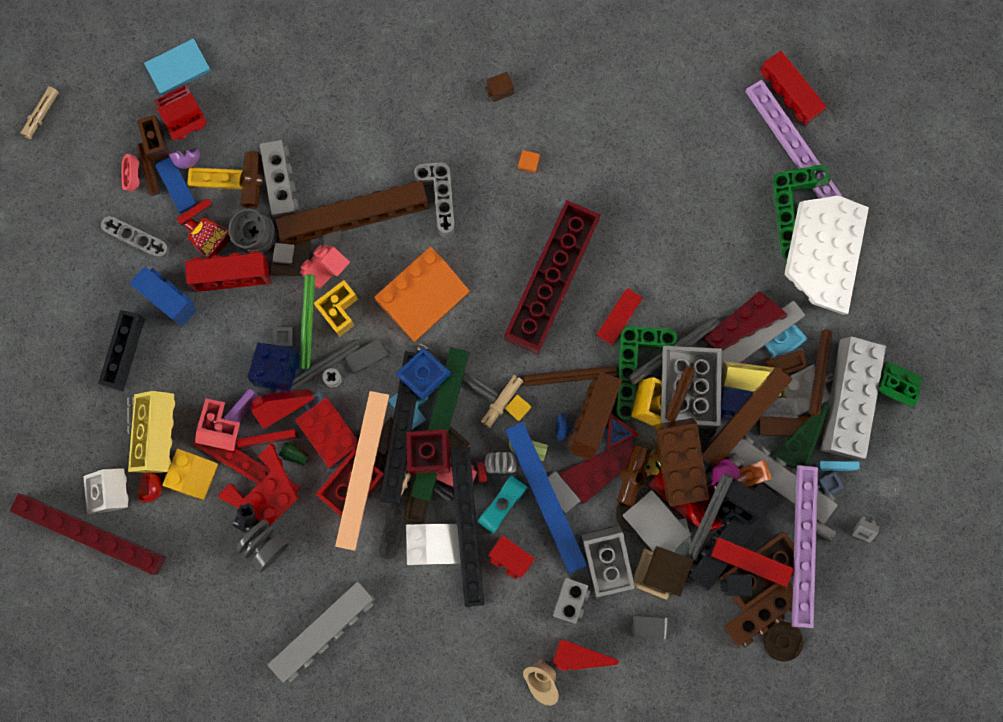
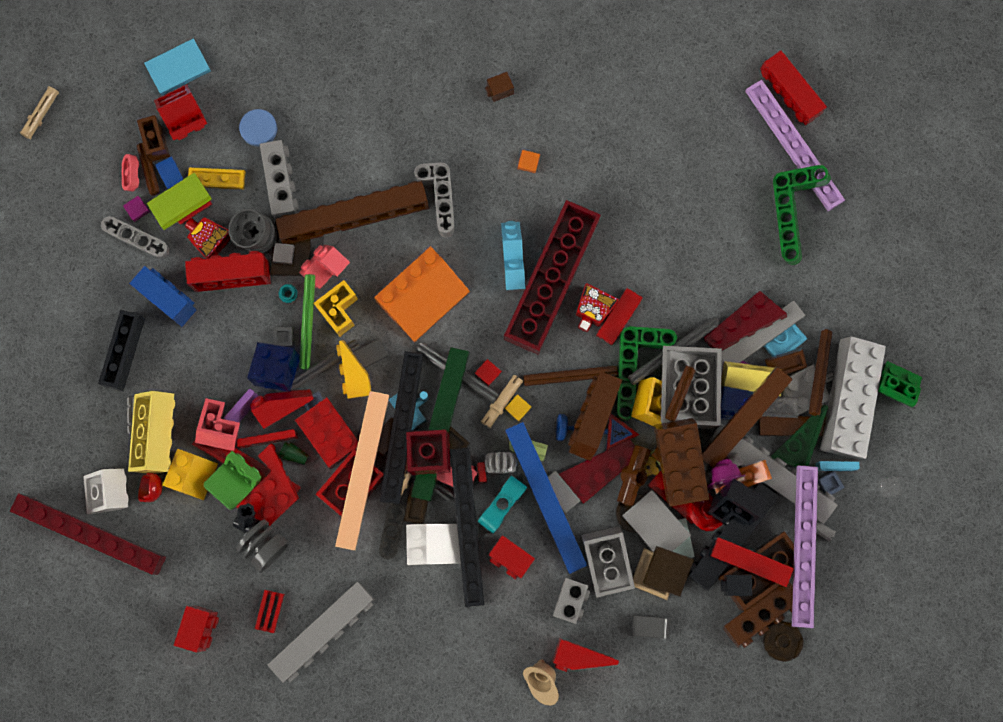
medium lavender hair [169,148,201,169] -> none
reddish brown piece [240,151,263,209] -> none
light grey bush [323,368,342,388] -> none
blue tile [396,348,451,400] -> none
dark grey axle [686,473,733,560] -> none
white plate [785,196,869,315] -> none
light grey tile [852,516,880,543] -> none
none -> magenta tile [123,196,150,222]
none -> lime tile [147,173,212,230]
none -> red brick [173,605,219,653]
none -> bright green bracket [203,451,261,510]
none -> medium blue tile [239,109,277,146]
none -> red tile [255,590,285,633]
none -> teal plate [278,284,298,303]
none -> yellow slope [336,340,371,399]
none -> red tile [475,359,502,386]
none -> medium azure arch [501,221,525,290]
none -> torso [576,283,619,332]

